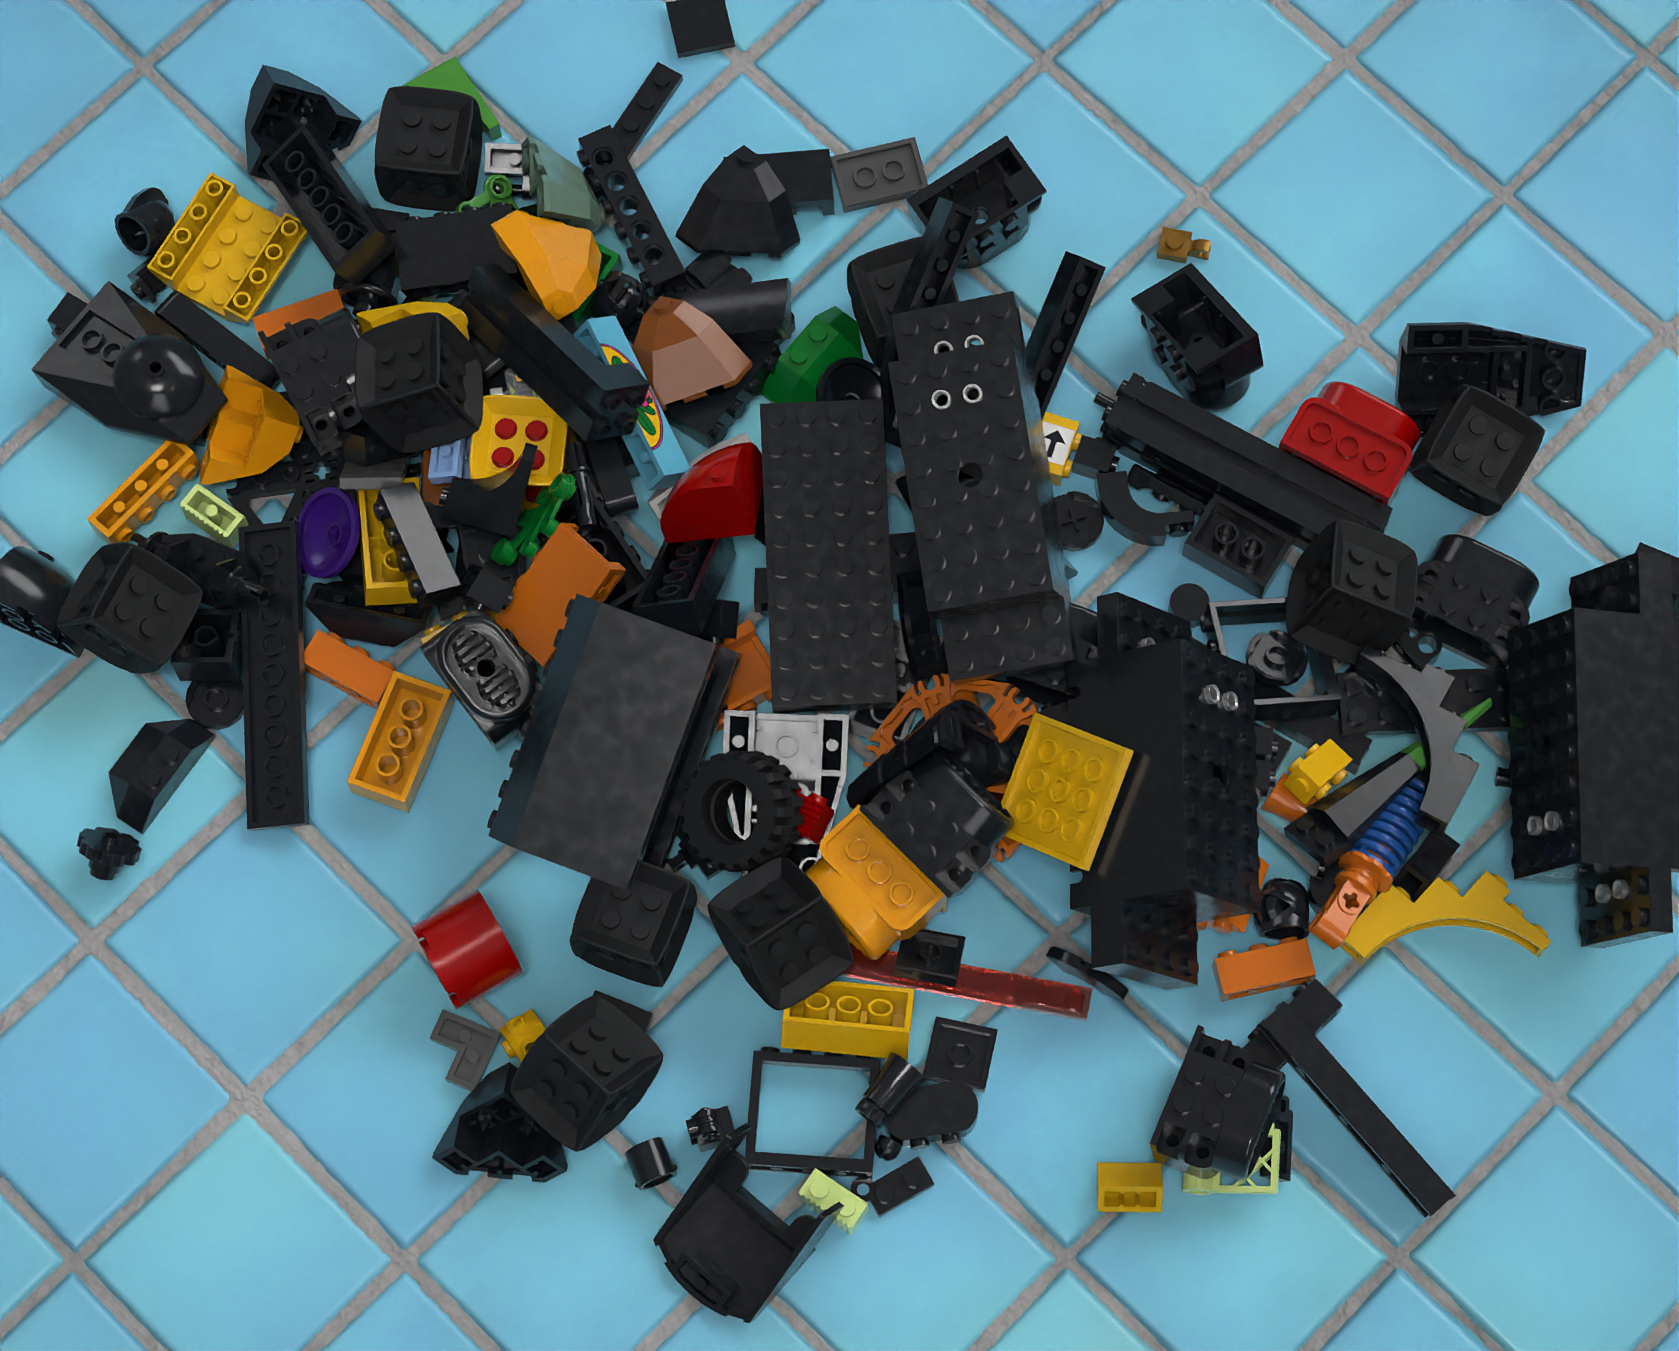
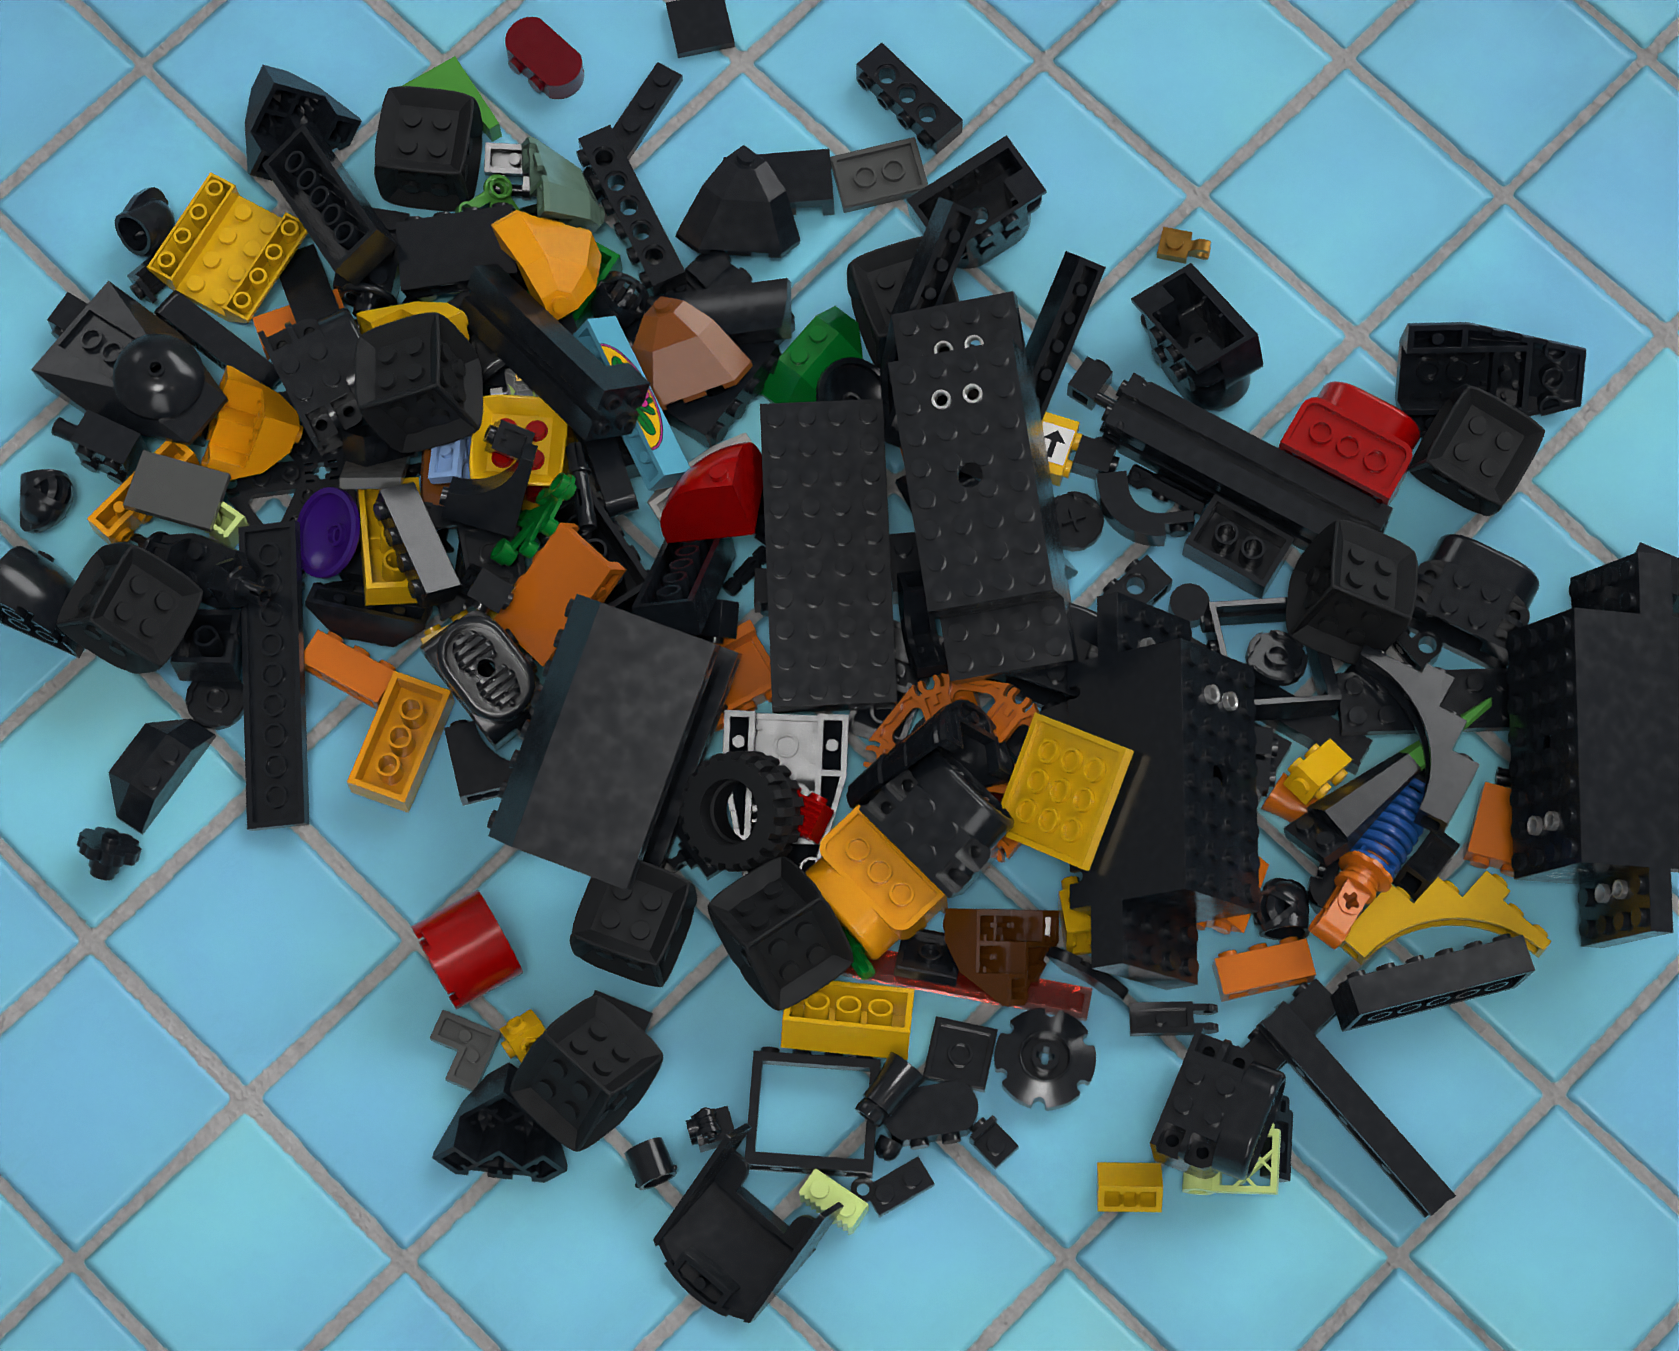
none -> black helmet [19,469,73,533]
none -> black brick [51,409,149,484]
none -> dark grey tile [123,450,231,532]
none -> black sticker [279,244,339,323]
none -> black arch [444,720,513,806]
none -> black bracket [483,419,535,460]
none -> dark red brick [505,17,584,99]
none -> black axle [722,545,766,597]
none -> green axle [841,926,875,981]
none -> black brick [856,43,963,154]
none -> reddish brown brick [943,908,1059,1006]
none -> black bracket [969,1115,1019,1170]
none -> black piece [994,1008,1096,1111]
none -> yellow torso [1058,876,1091,955]
none -> black brick [1067,356,1113,411]
none -> black brick [1102,555,1173,606]
none -> black hinge [1129,1001,1219,1036]
none -> black brick [1330,933,1535,1032]
none -> orange brick [1463,782,1514,877]

